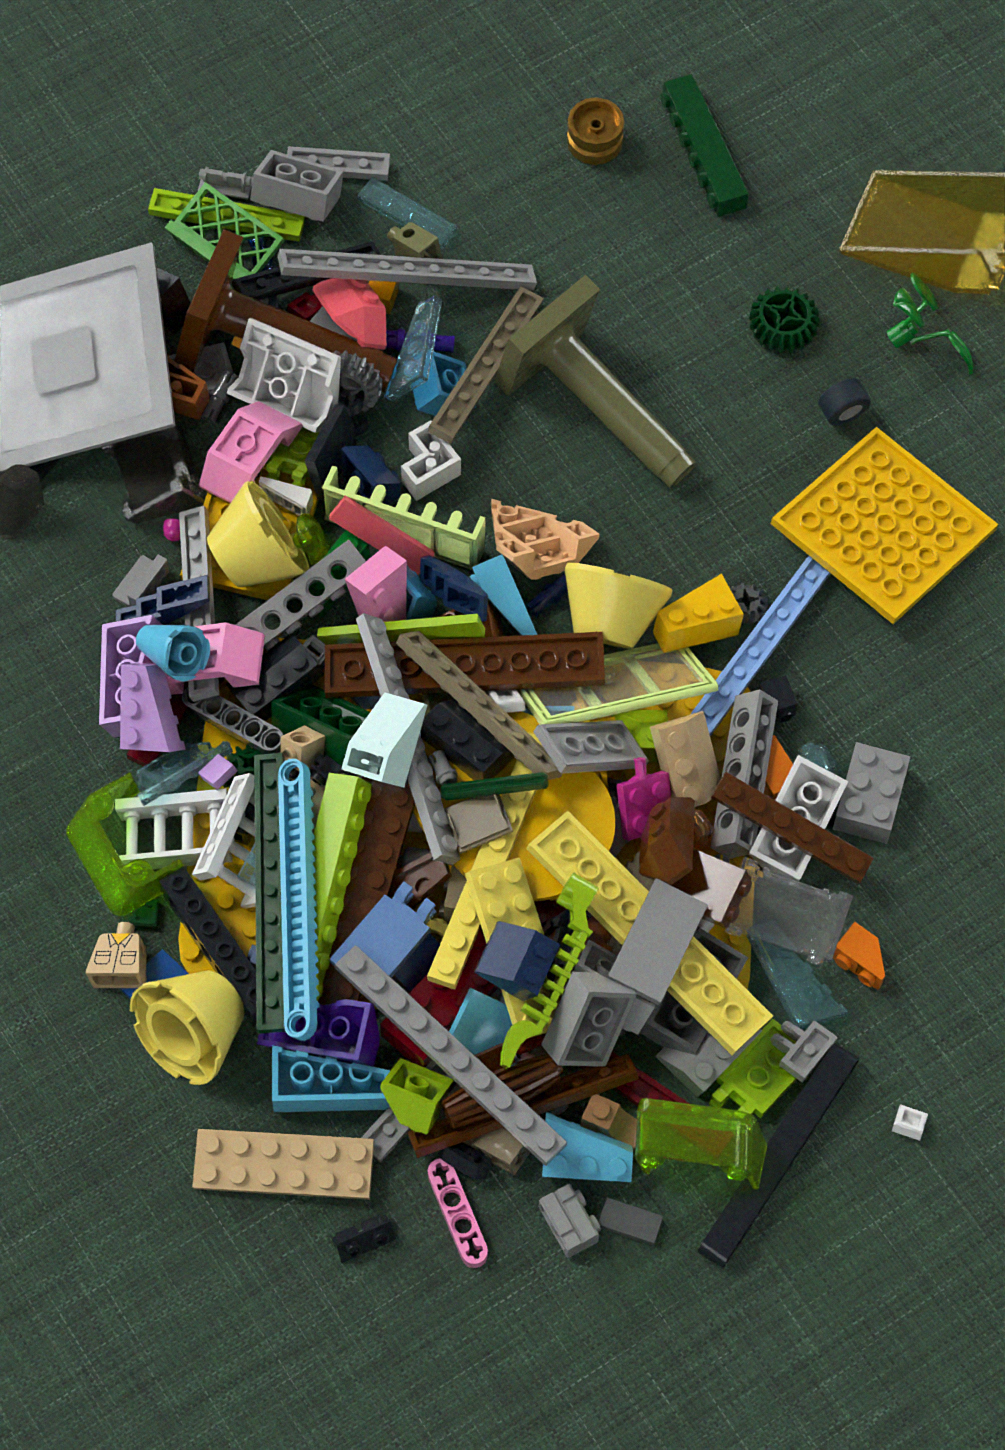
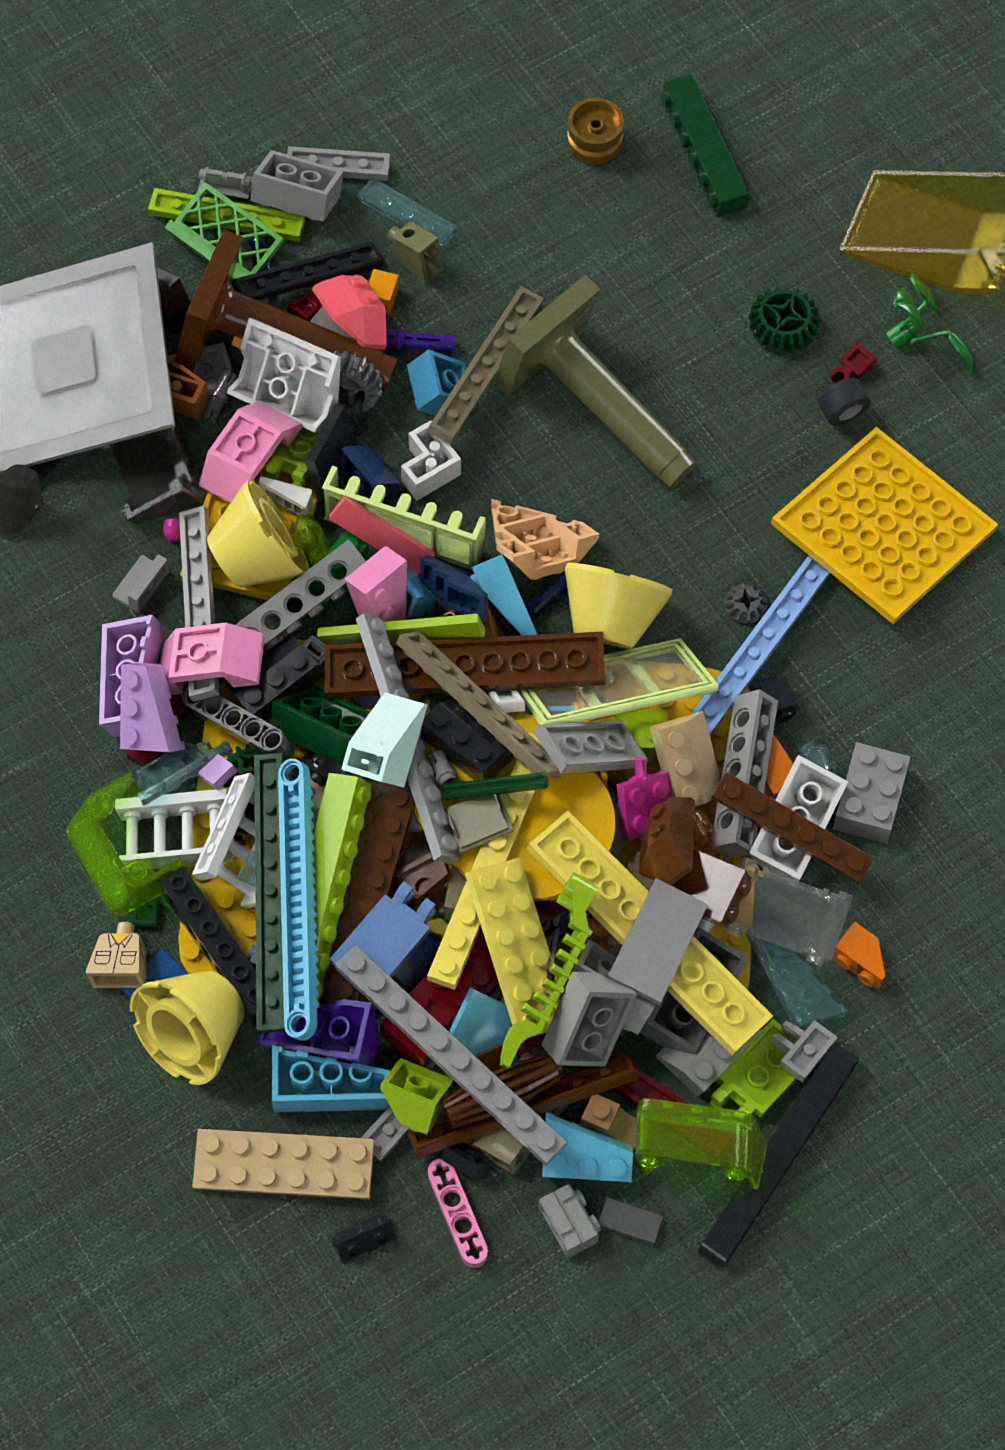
dark blue slope [116,575,210,625] -> none
medium azure cone [136,625,210,682] -> none
light grey plate [278,249,537,290] -> none
tan brick [280,725,325,771] -> none
clear light blue wing [384,295,442,402] -> none
dark blue slope [474,921,560,1001] -> none
yellow wedge [653,574,744,653] -> none
white tile [892,1105,928,1141] -> none
none -> dark red plate [830,342,877,381]

